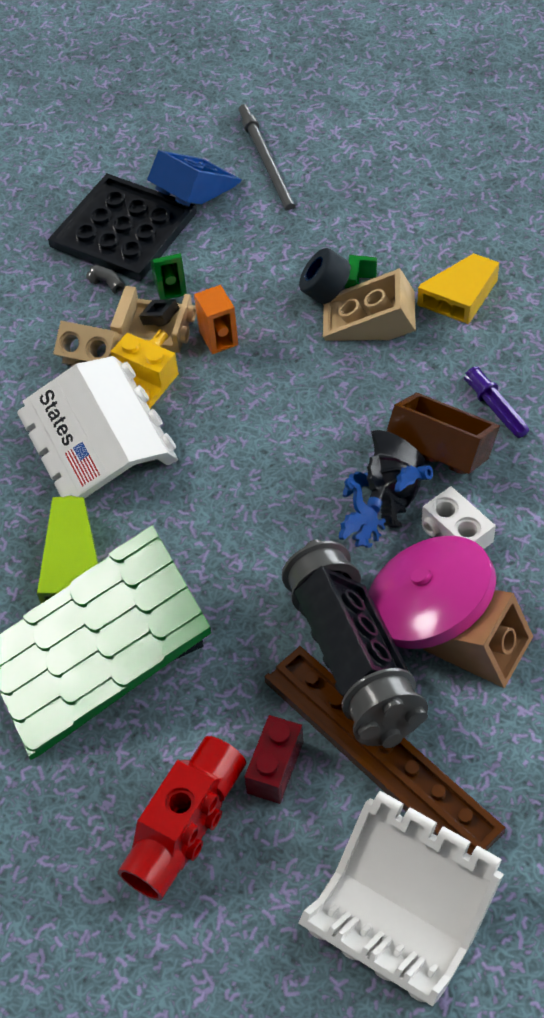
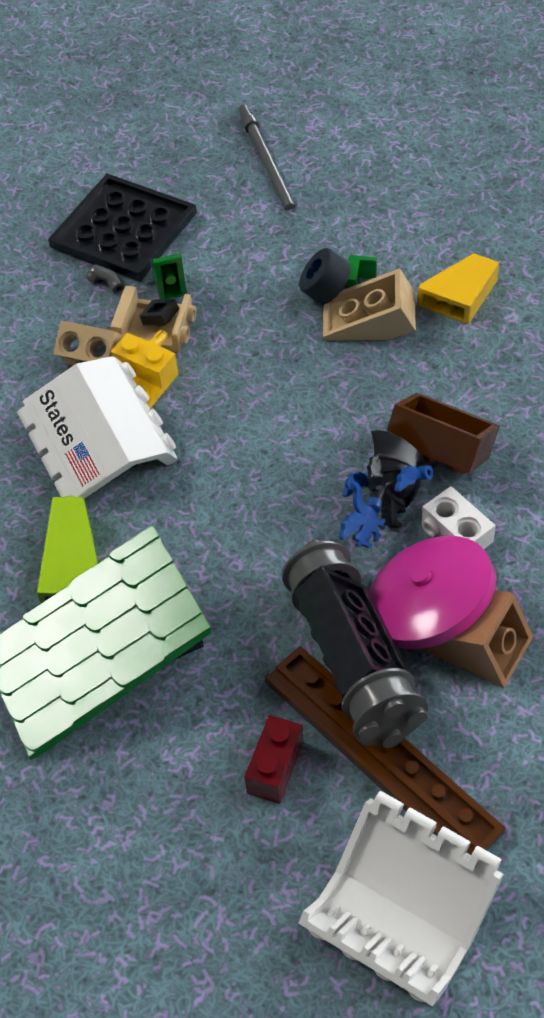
red brick [118,736,247,901] -> none
blue slope [147,150,242,206] -> none
orange brick [194,284,238,355] -> none
dark purple axle [464,366,529,439] -> none

